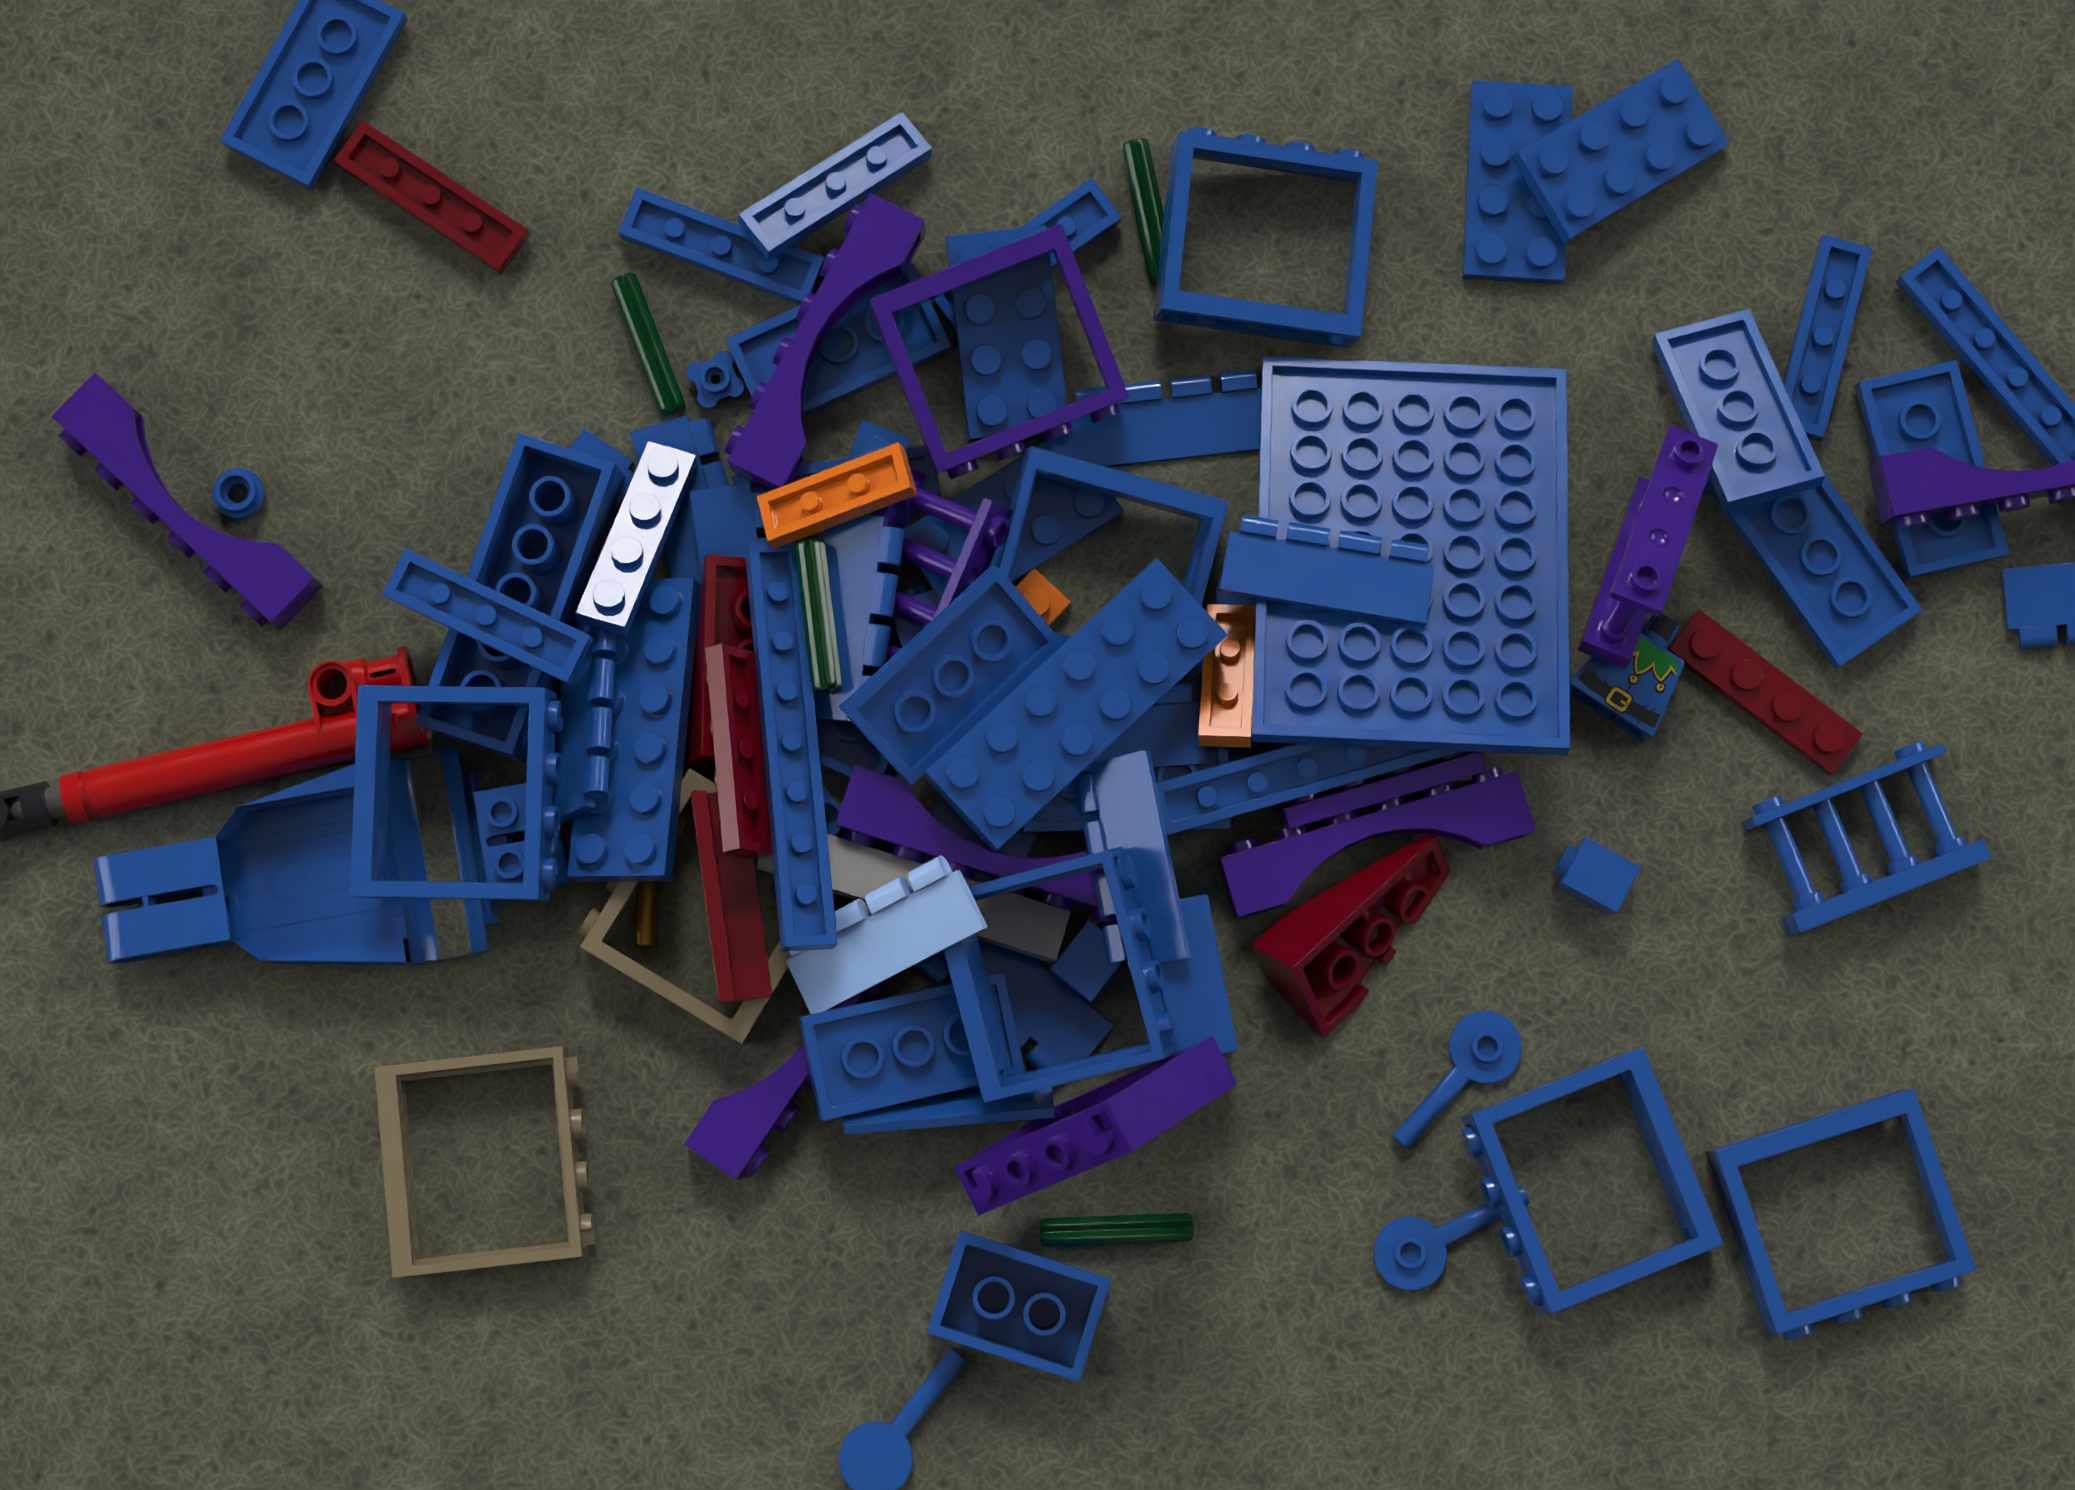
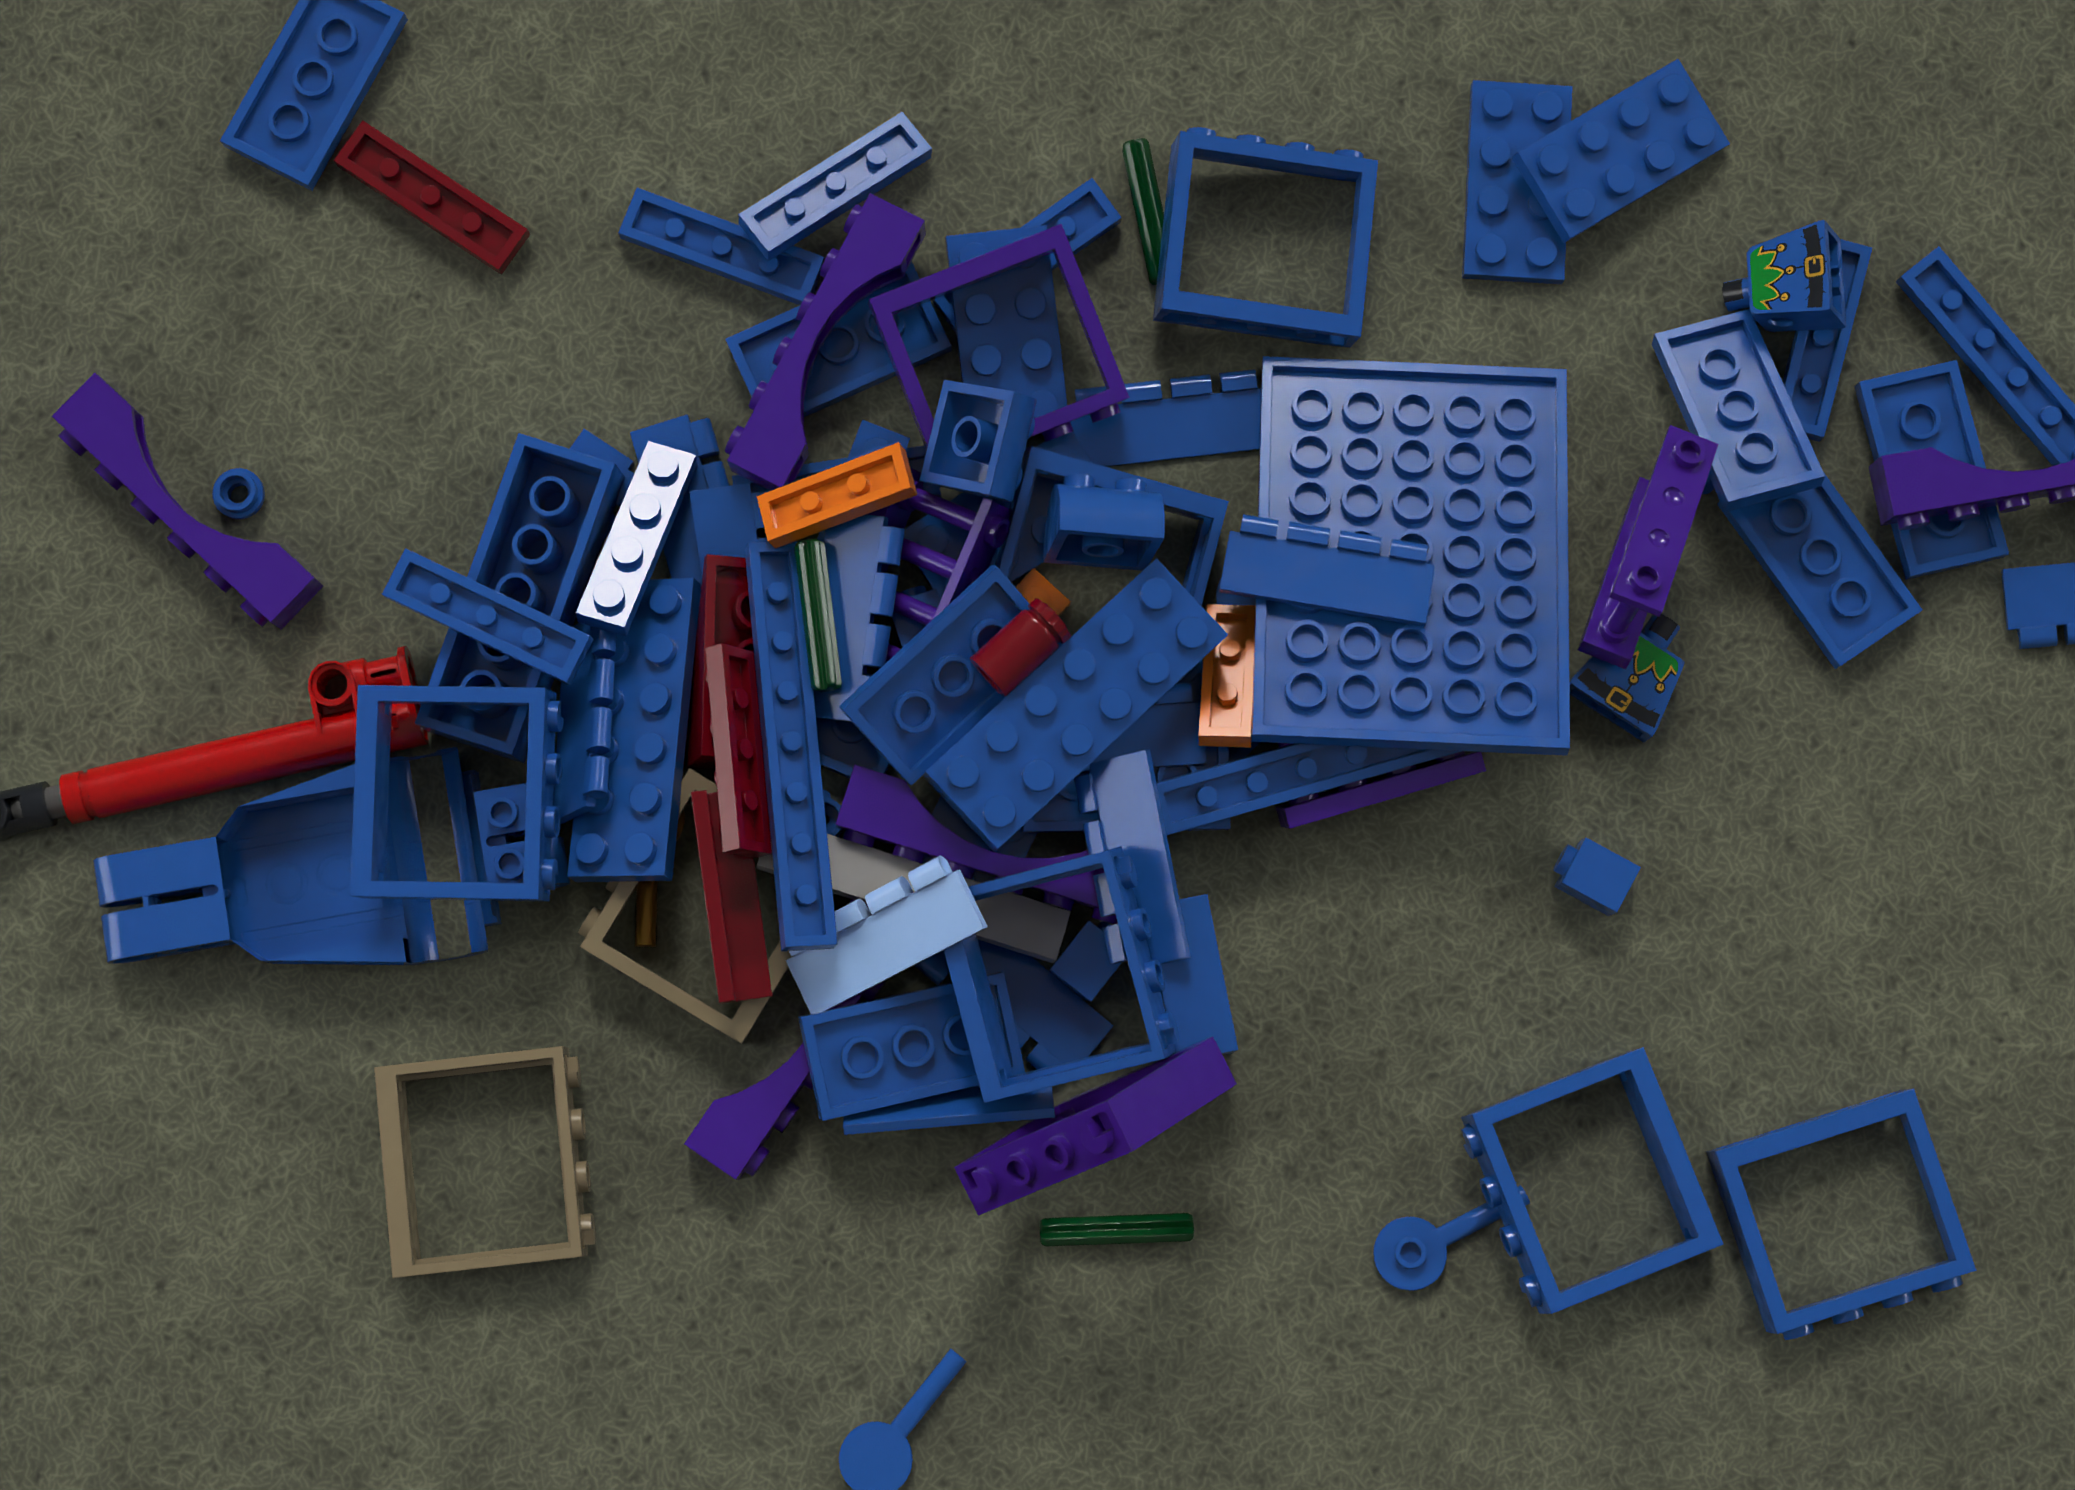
dark green axle [611,273,686,416] -> none
blue plate [687,351,745,409] -> none
blue brick [927,1230,1111,1382] -> none
dark purple arch [1217,767,1536,921] -> none
dark red wedge [1252,833,1450,1038] -> none
blue piece [1392,1011,1522,1150] -> none
dark red plate [1667,609,1863,776] -> none
blue fence [1742,740,1991,936] -> none
none -> blue brick [919,380,1037,502]
none -> dark red piece [970,598,1071,697]
none -> blue brick [1043,474,1165,571]
none -> blue torso [1722,220,1846,332]

